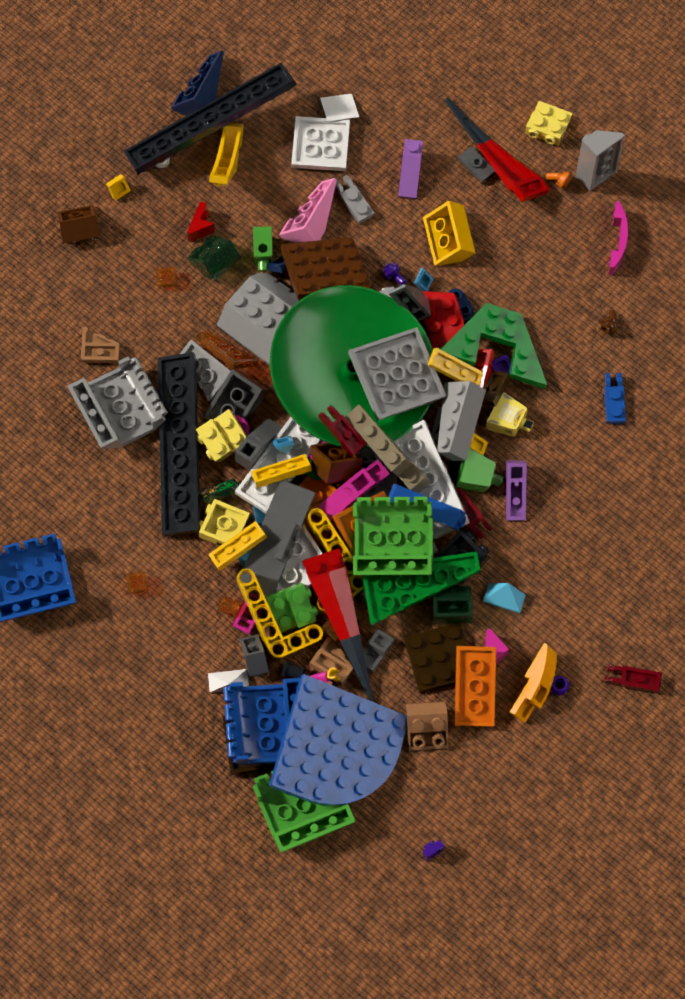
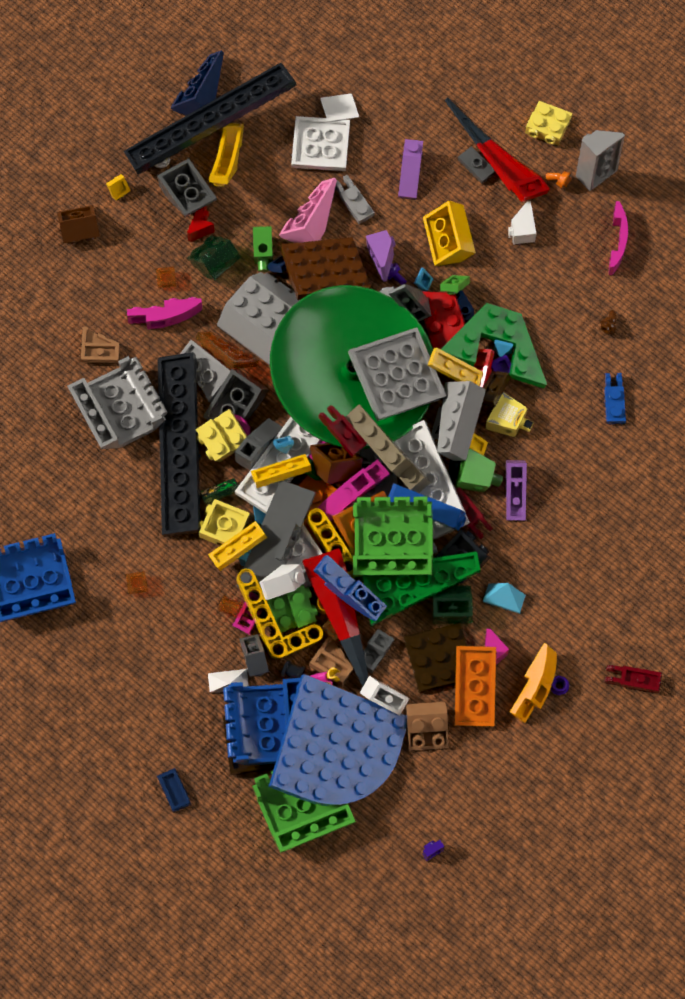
none -> dark pink slope [127,297,203,330]
none -> dark grey slope [157,158,217,217]
none -> dark blue tile [157,768,191,813]
none -> white slope [260,564,306,600]
none -> blue slope [313,555,387,621]
none -> white slope [360,676,410,716]
none -> medium lavender slope [366,230,395,282]
none -> bright green plate [440,275,470,294]
none -> dark azure slope [494,340,513,357]
none -> white slope [508,201,536,244]

